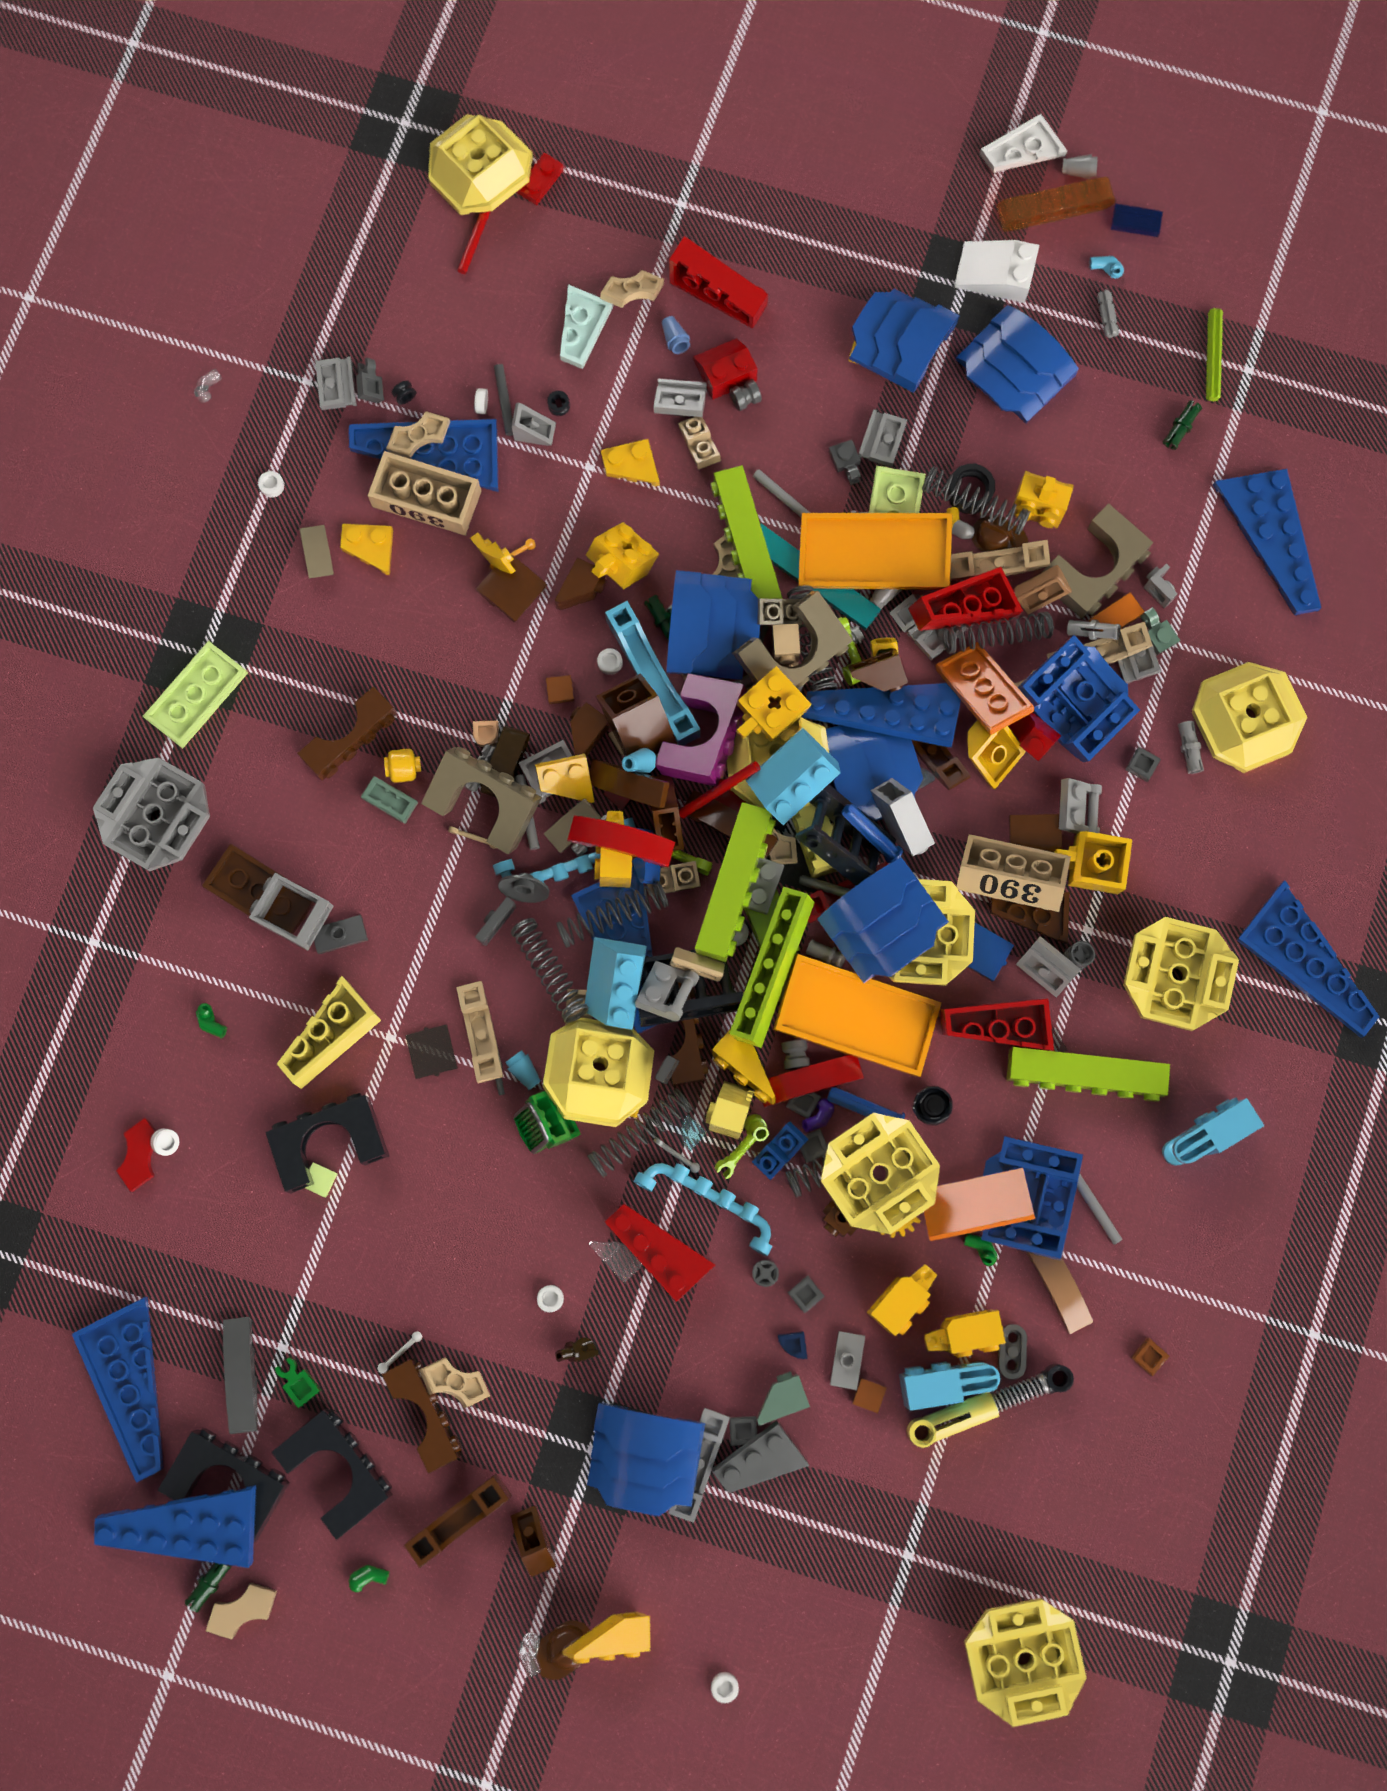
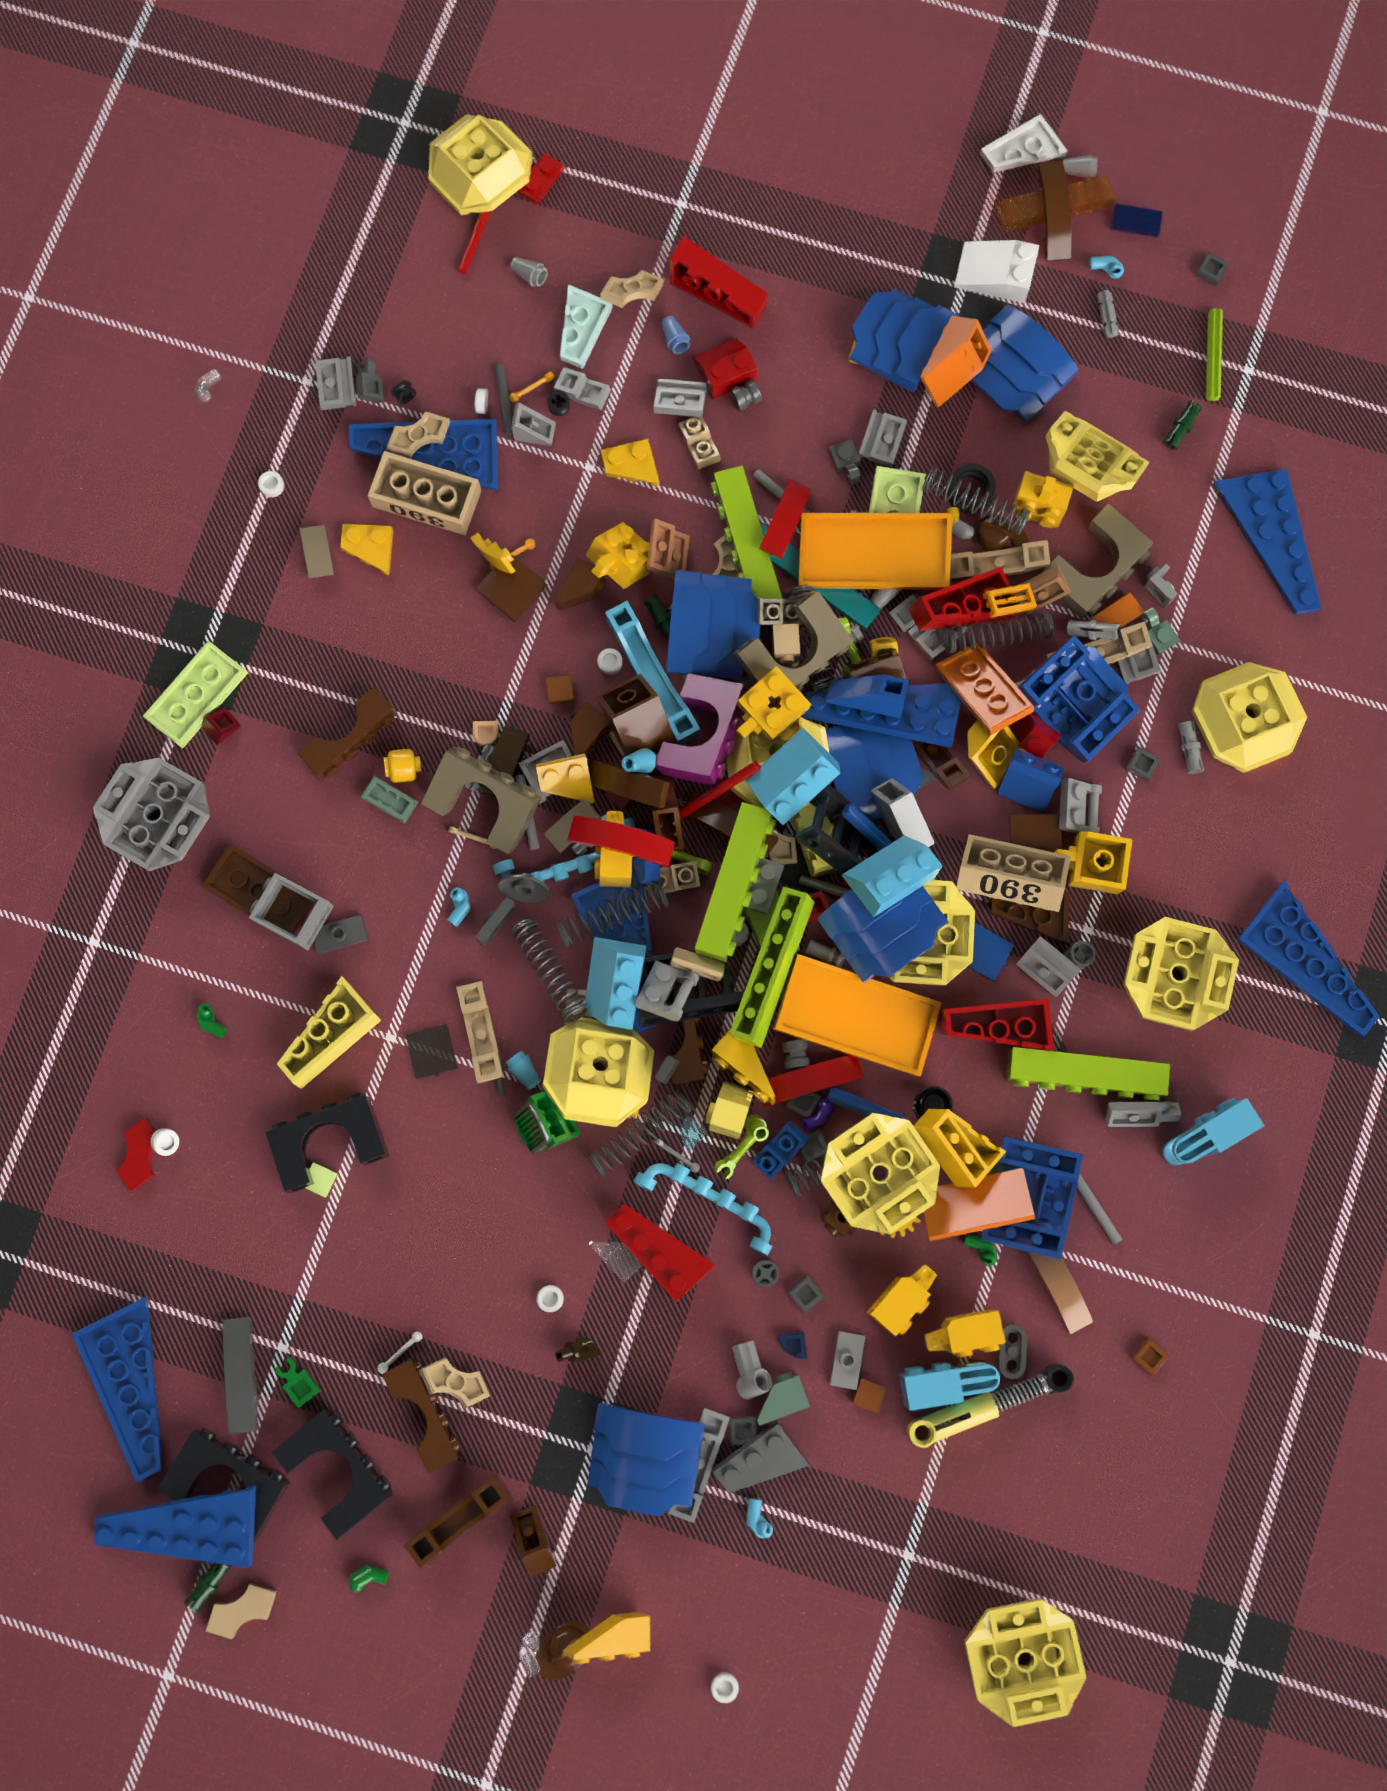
none -> dark red slope [202,707,241,745]
none -> medium azure arm [447,887,471,927]
none -> light orange hinge [509,372,555,402]
none -> light grey cone [510,257,548,287]
none -> light grey slope [554,367,611,411]
none -> nougat slope [647,519,690,583]
none -> light grey piece [732,1341,772,1400]
none -> medium azure arm [746,1498,773,1538]
none -> red slope [759,479,811,560]
none -> blue slope [826,674,909,718]
none -> medium azure slope [842,835,943,917]
none -> yellow wedge [914,1109,1006,1188]
none -> orange slope [921,316,992,407]
none -> light orange tile [983,583,1037,618]
none -> blue bracket [998,749,1064,812]
none -> reddish brown slope [1037,161,1071,262]
none -> light yellow piece [1045,411,1150,502]
none -> light grey hinge [1105,1101,1181,1127]
none -> dark grey tile [1195,252,1230,286]

